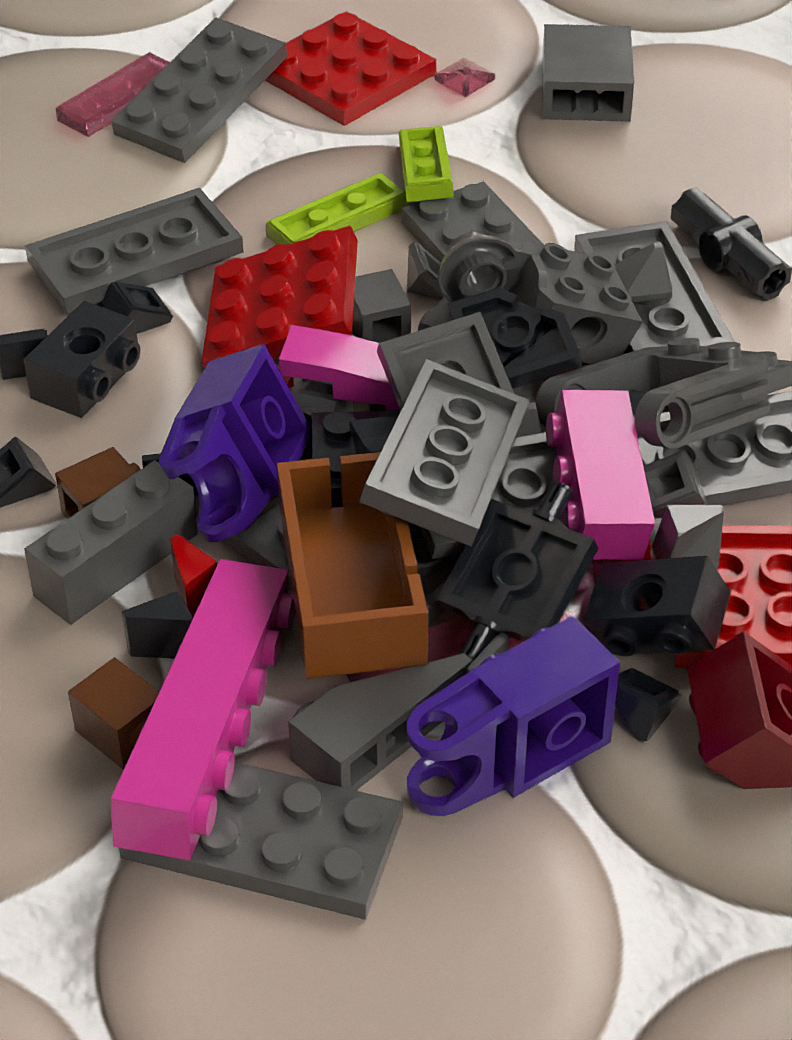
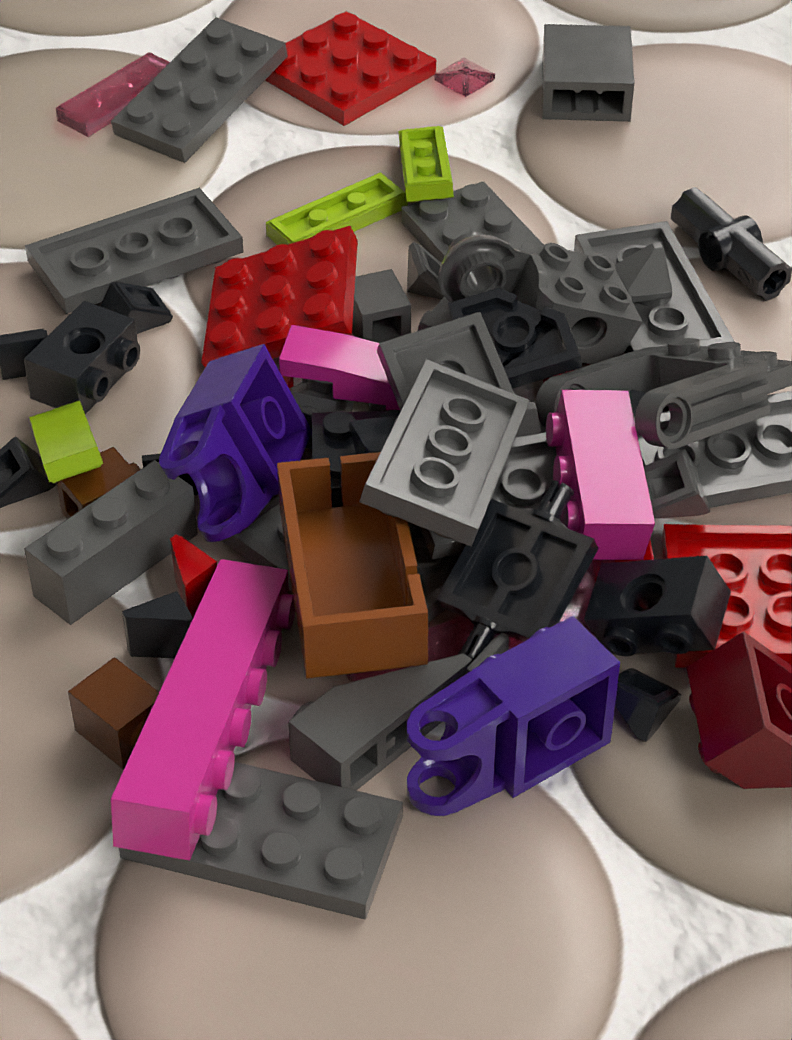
dark grey slope [652,505,724,569] -> none
none -> lime tile [29,400,103,483]

